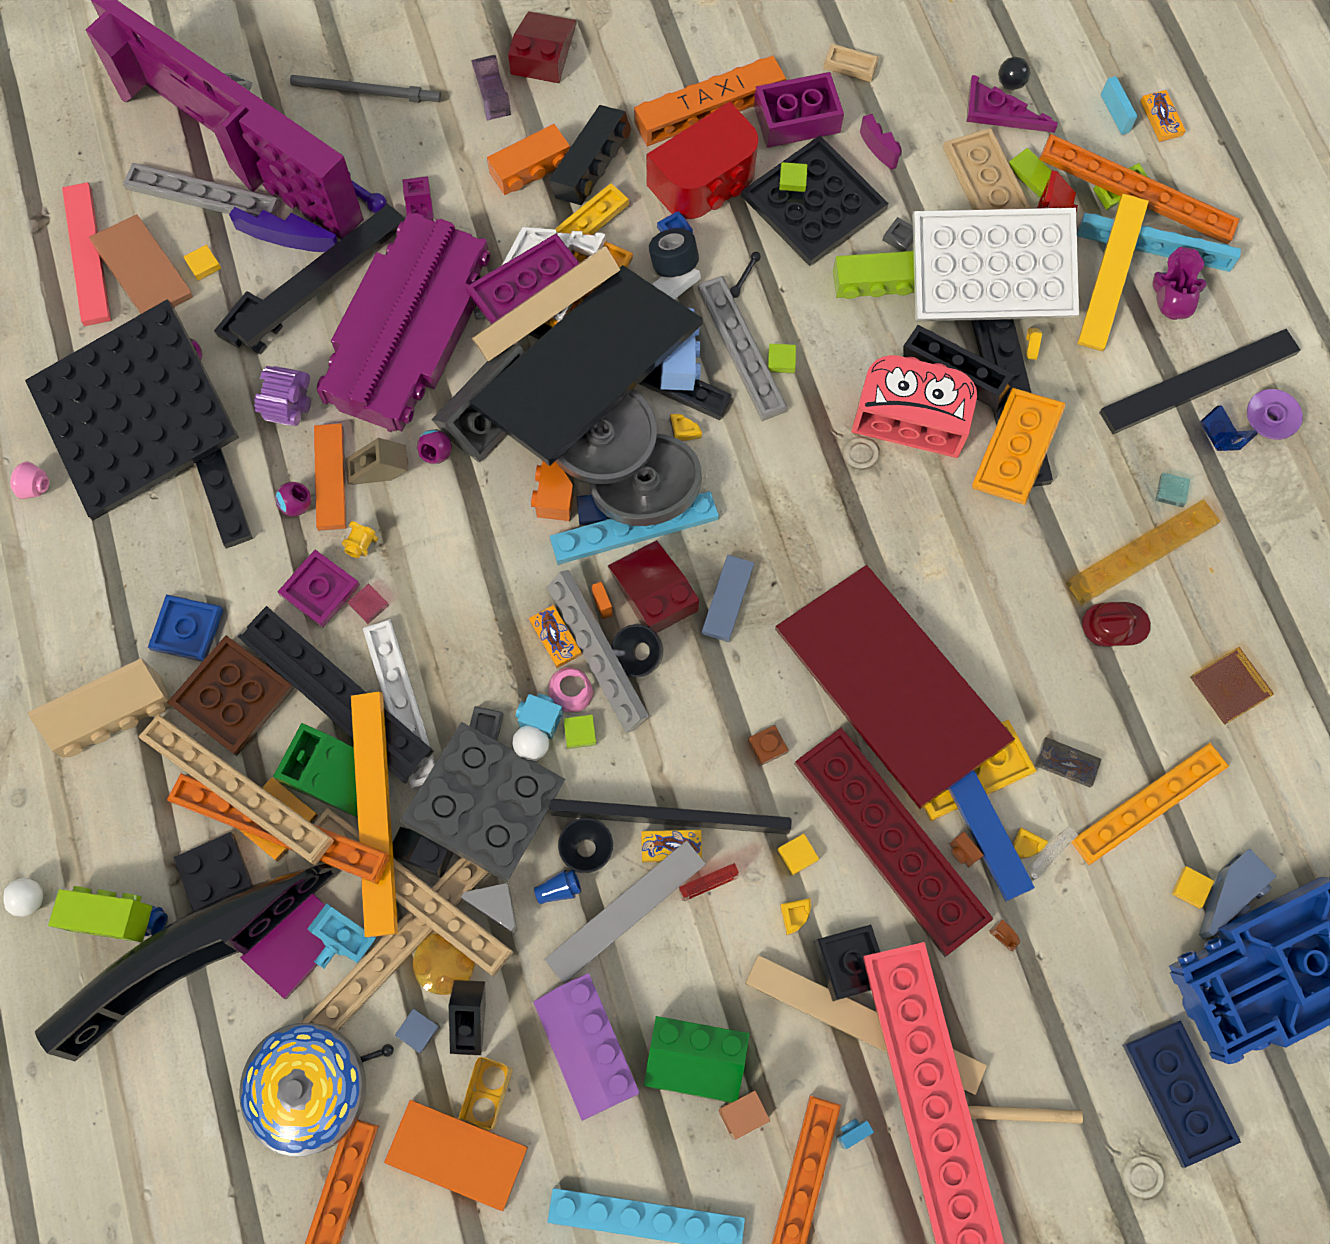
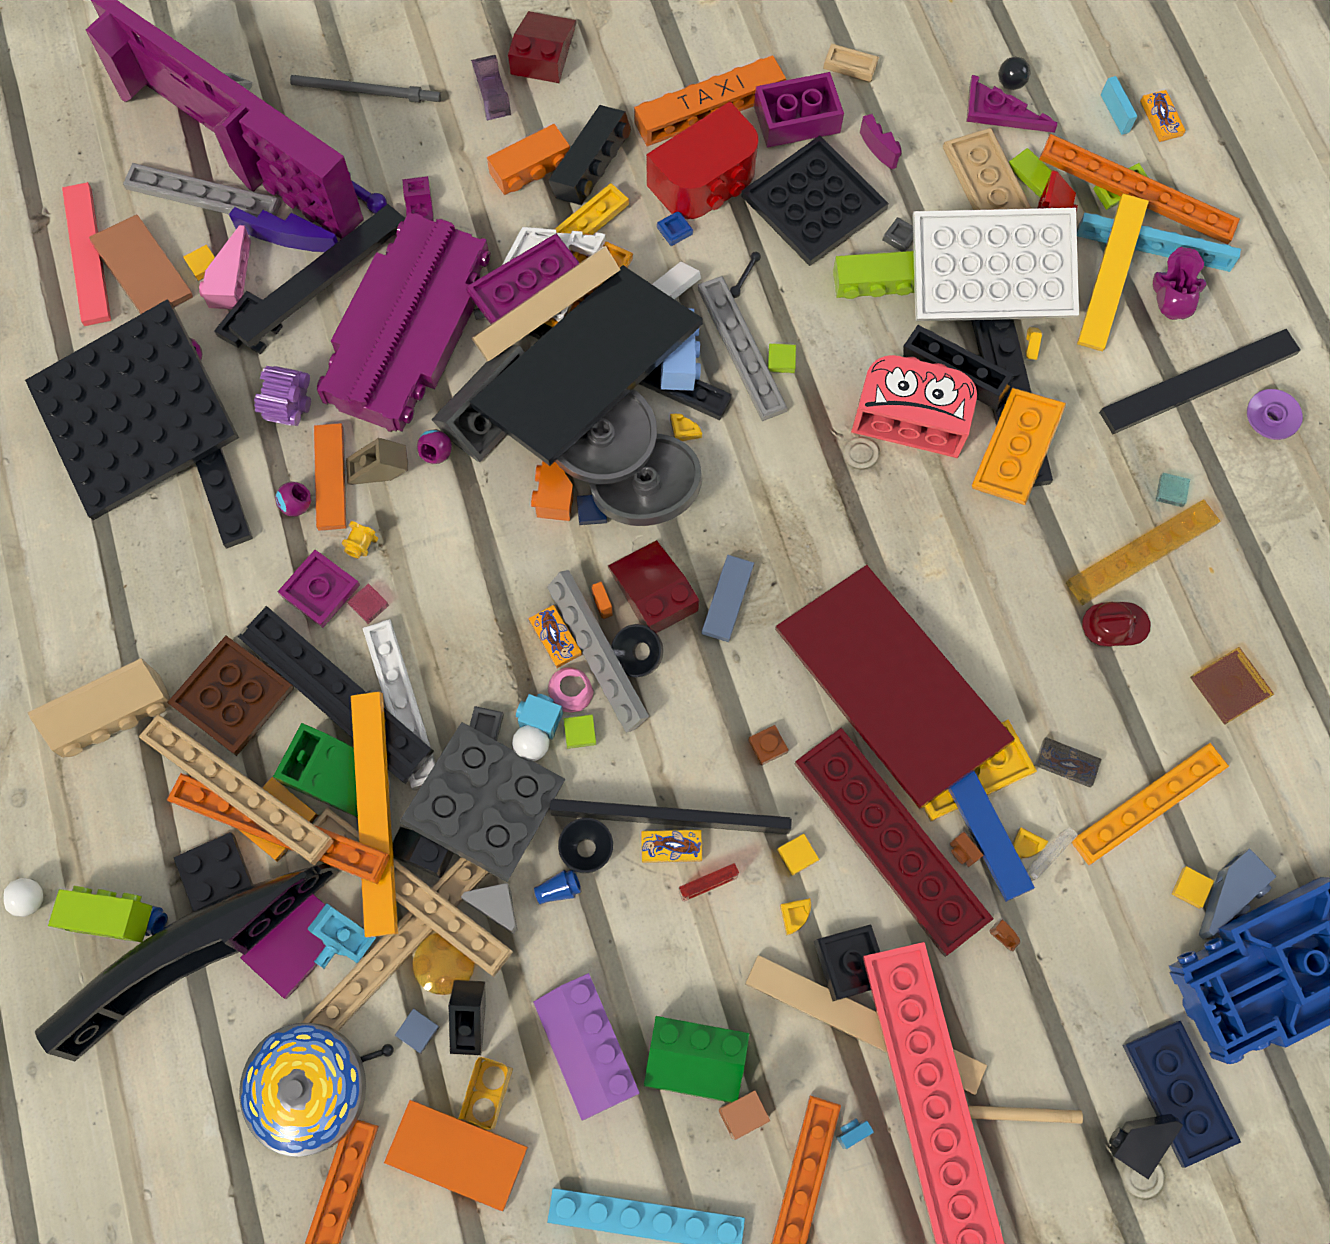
bright pink cone [10,461,49,499] -> none
blue tile [148,594,224,662] -> none
light grey tile [544,840,706,984] -> none
medium azure plate [550,491,719,565] -> none
black wheel [649,228,699,277] -> none
lime tile [779,162,807,192] -> none
clear blue bracket [1200,405,1258,451] -> none
none -> bright pink slope [199,225,251,309]
none -> black slope [1109,1114,1183,1180]

